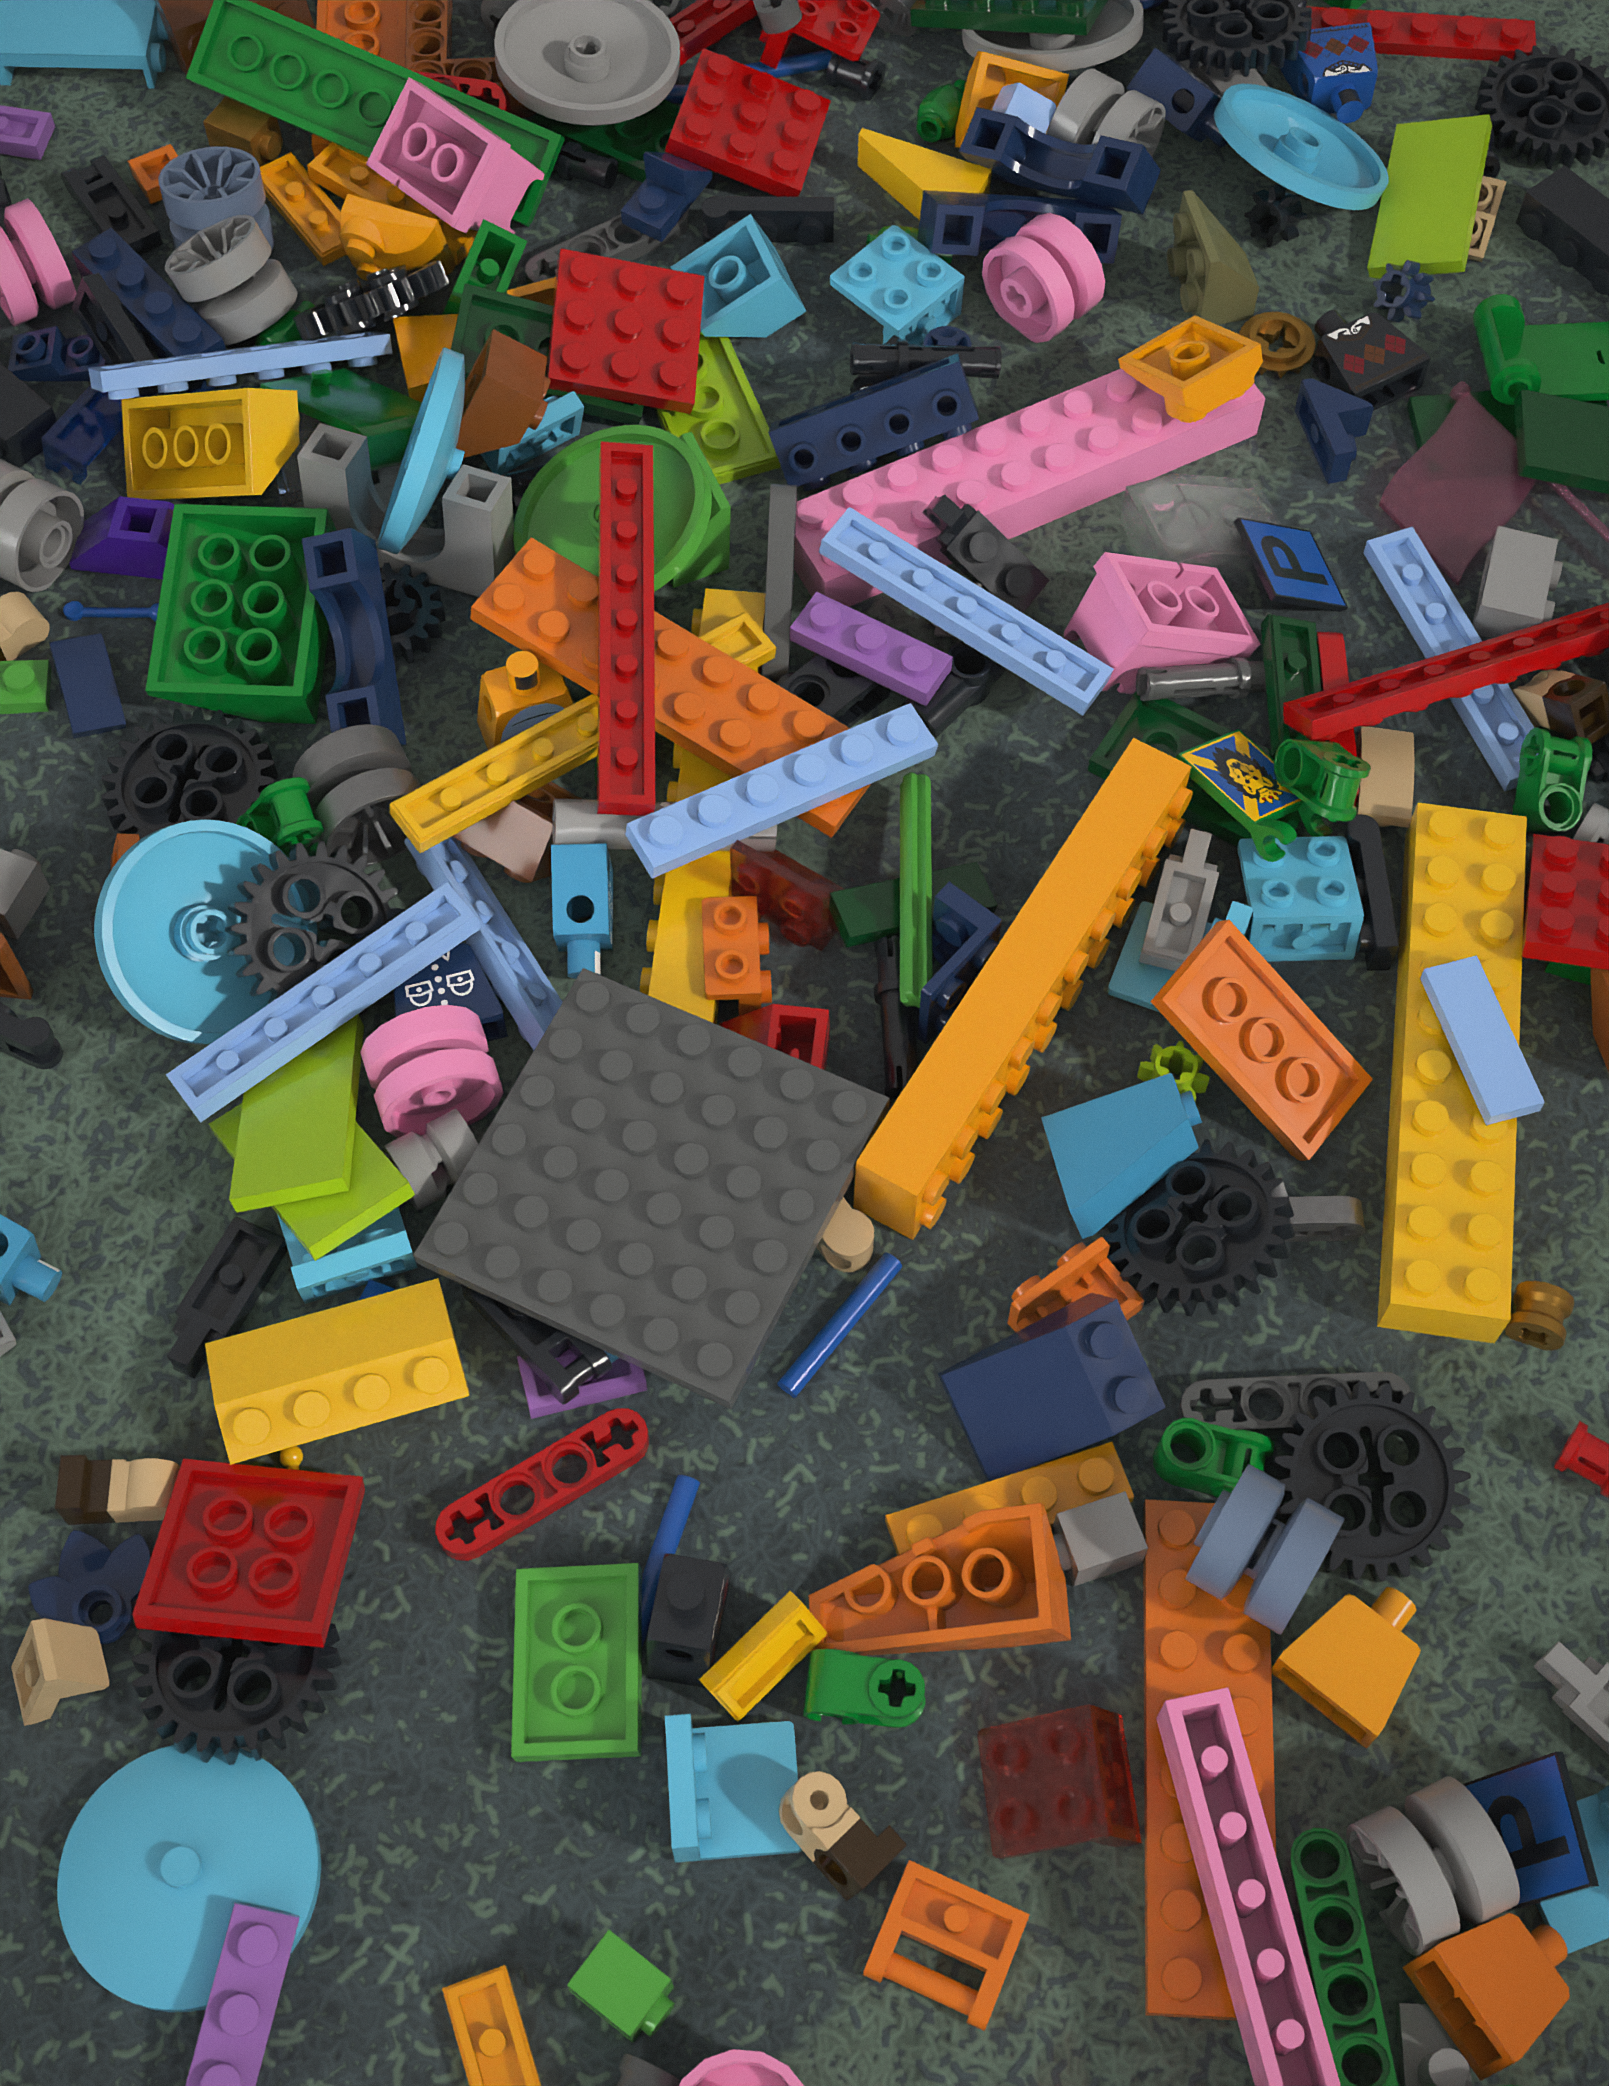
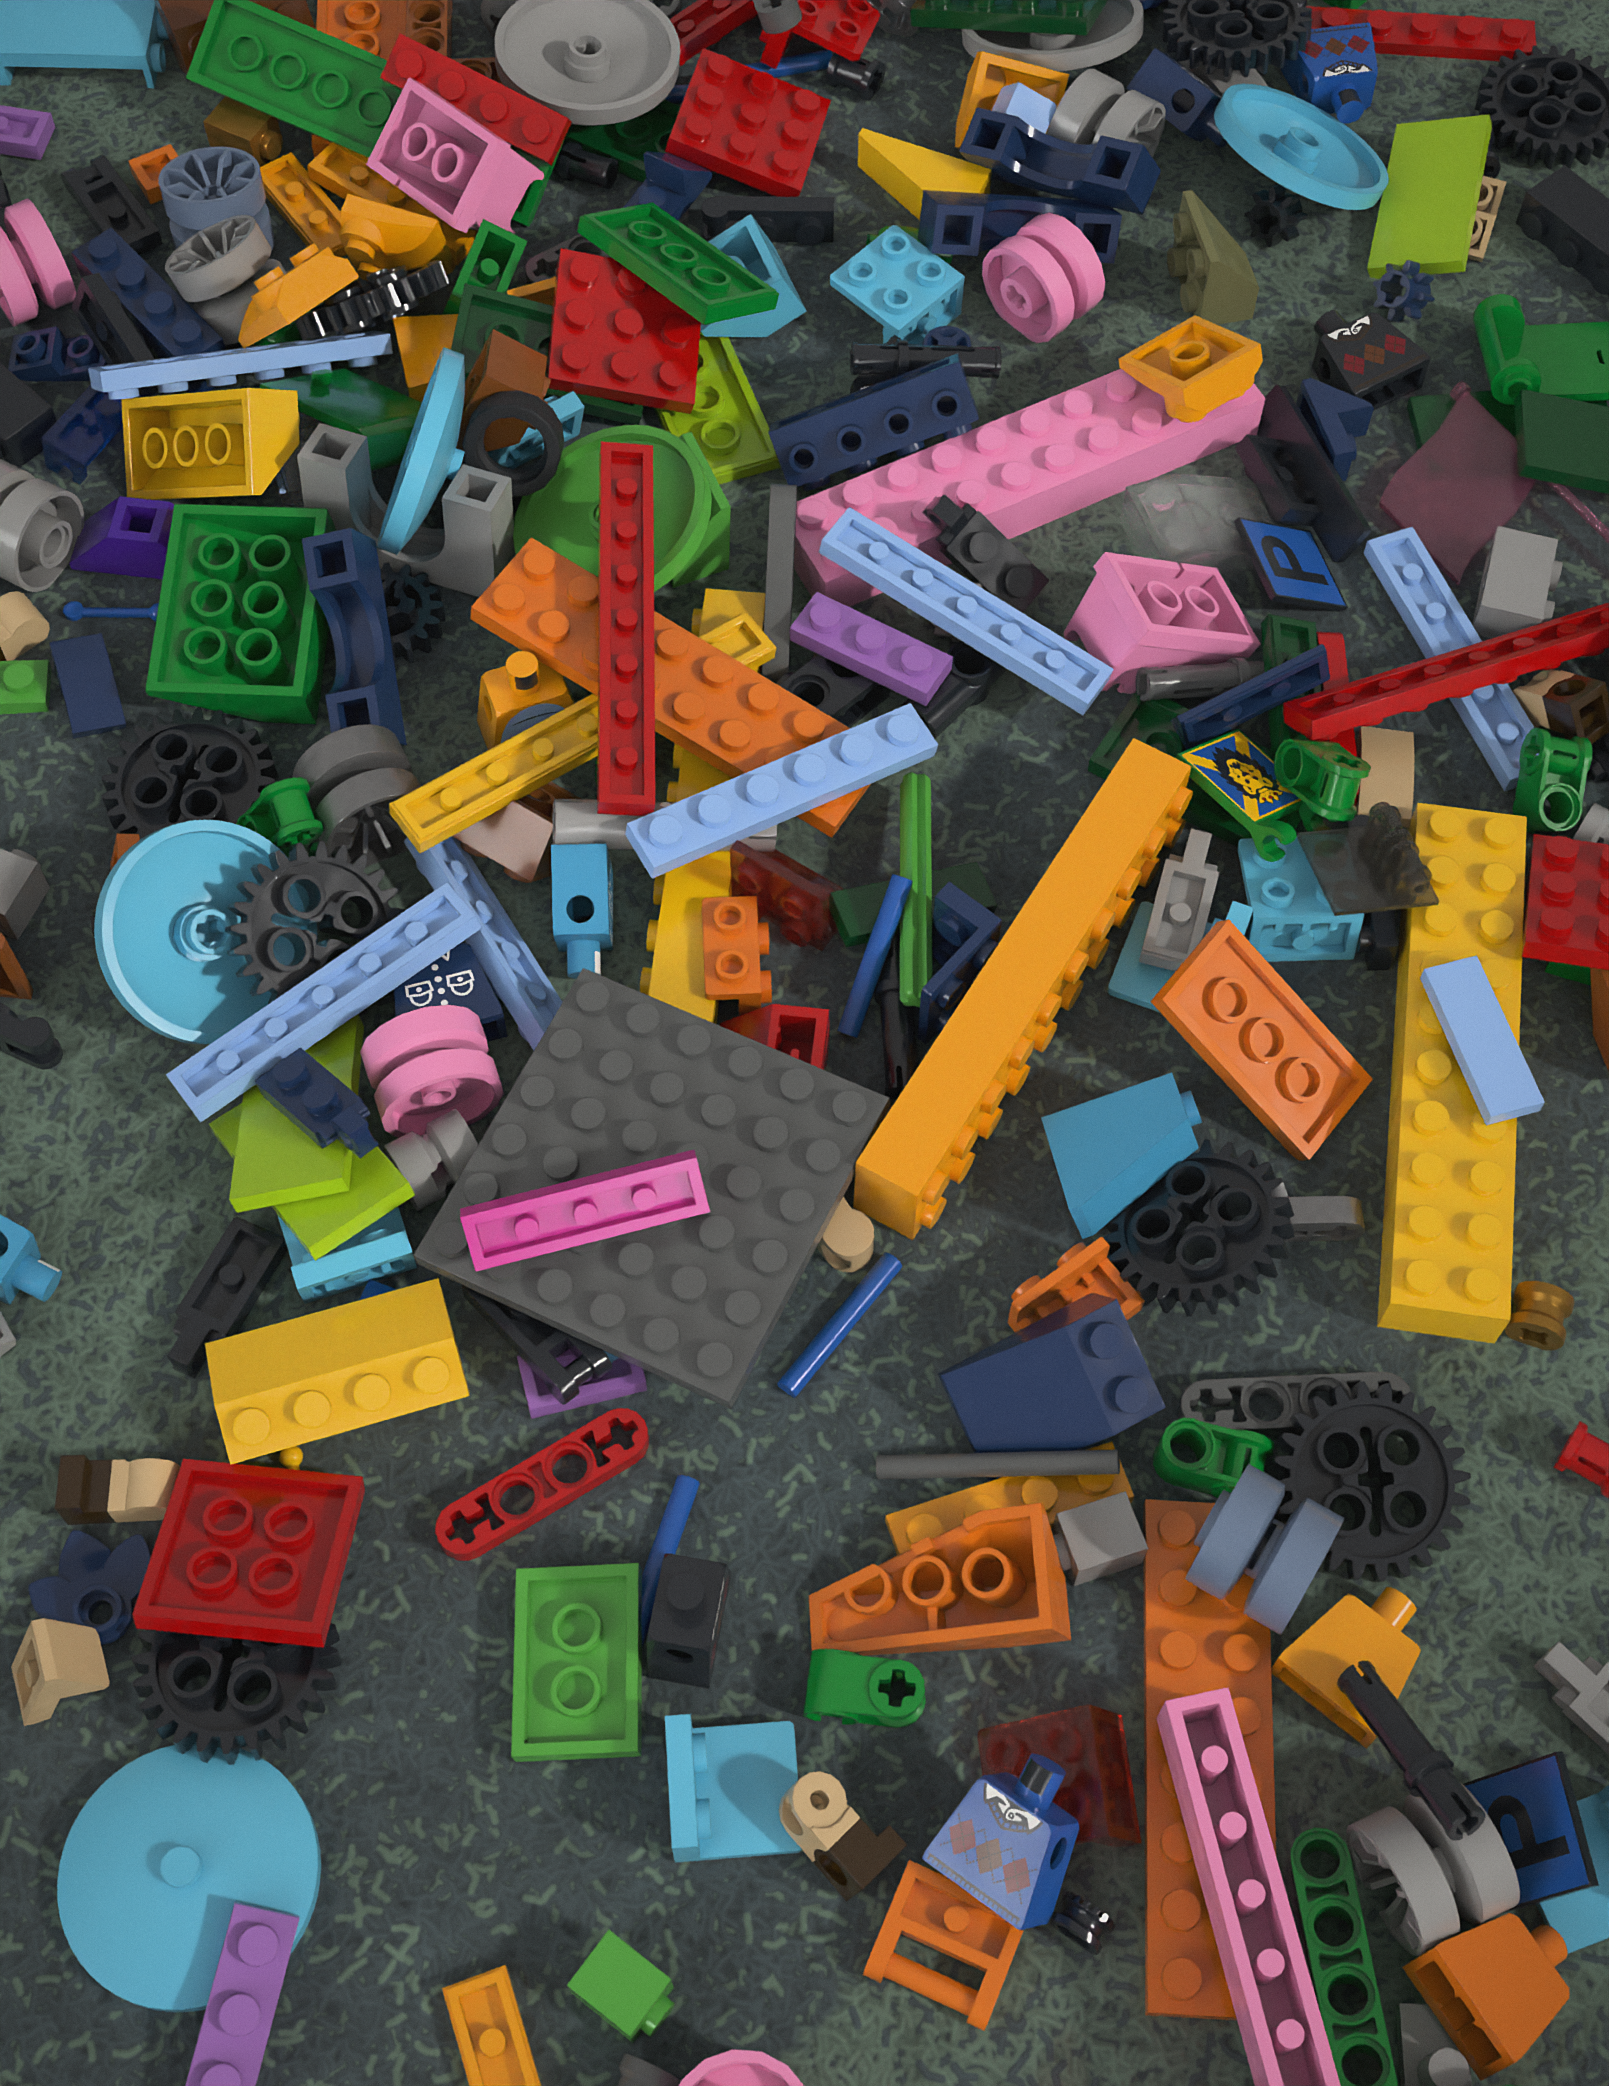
yellow tile [699,1591,827,1722] -> none
green plant [916,79,966,142] -> none
lime gear [1137,1041,1210,1101] -> none
pearl gold gear [1239,312,1316,379] -> none
none -> light orange slope [238,243,359,349]
none -> dark blue hinge [255,1047,379,1158]
none -> red plate [380,33,572,166]
none -> dark pink plate [460,1149,710,1272]
none -> black tyre [462,390,564,497]
none -> green tile [577,202,779,325]
none -> blue bar [837,874,913,1038]
none -> dark grey bar [876,1449,1120,1479]
none -> torso [922,1754,1079,1930]
none -> black bush [1049,1891,1116,1955]
none -> dark blue slope [1171,644,1330,750]
none -> black bracket [1235,385,1371,562]
none -> clear smoke hinge [1297,802,1439,916]
none -> black pin [1337,1660,1486,1840]

